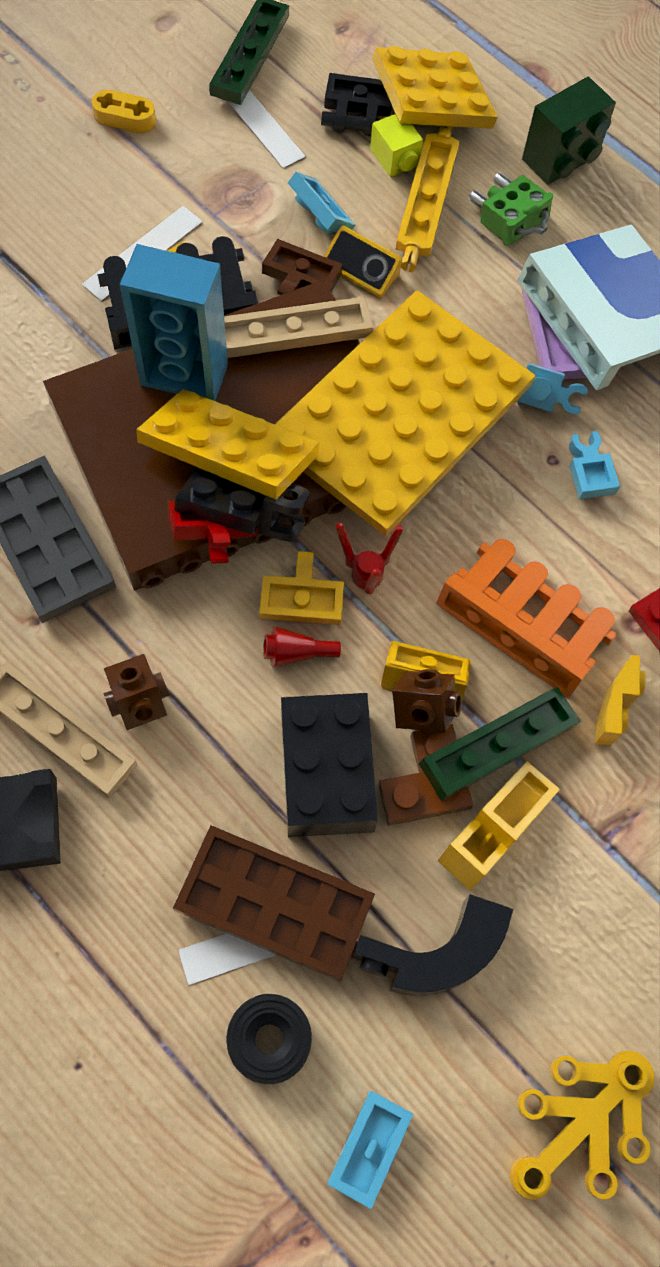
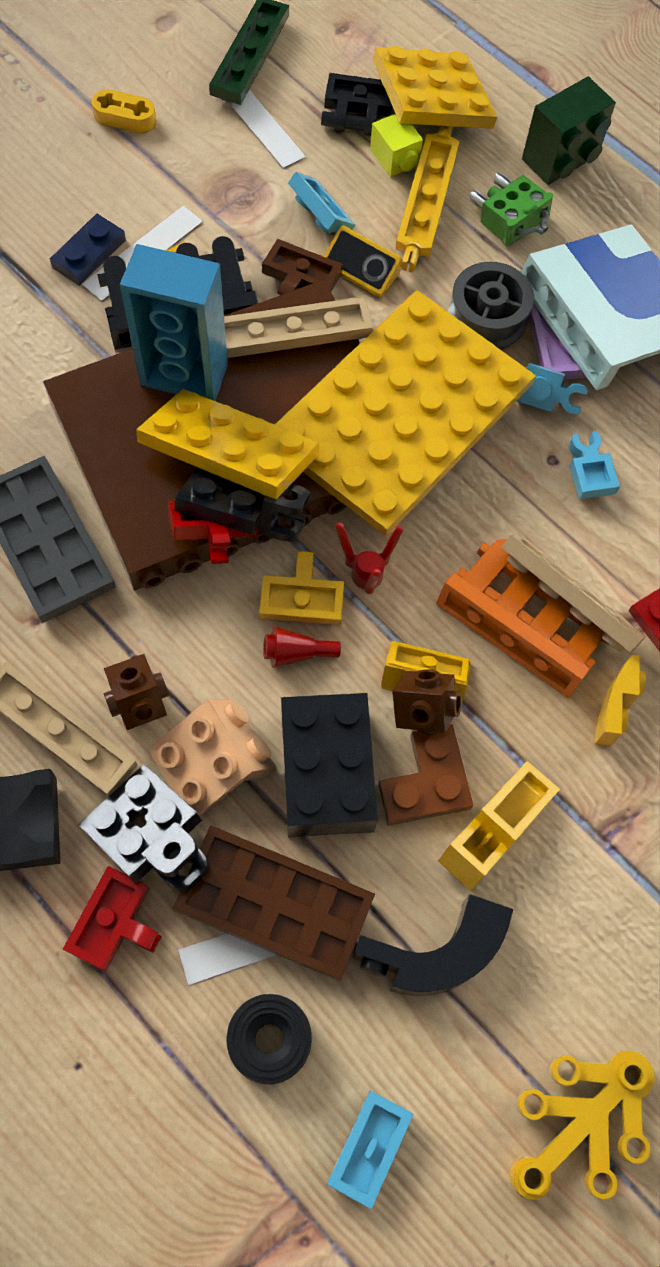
dark green plate [419,687,581,801] -> none
none -> dark blue plate [49,213,126,286]
none -> red plate [63,866,162,972]
none -> plate [78,764,210,893]
none -> light nougat bracket [151,699,277,816]
none -> dark grey wheel [448,261,534,350]
none -> tan plate [501,535,646,653]

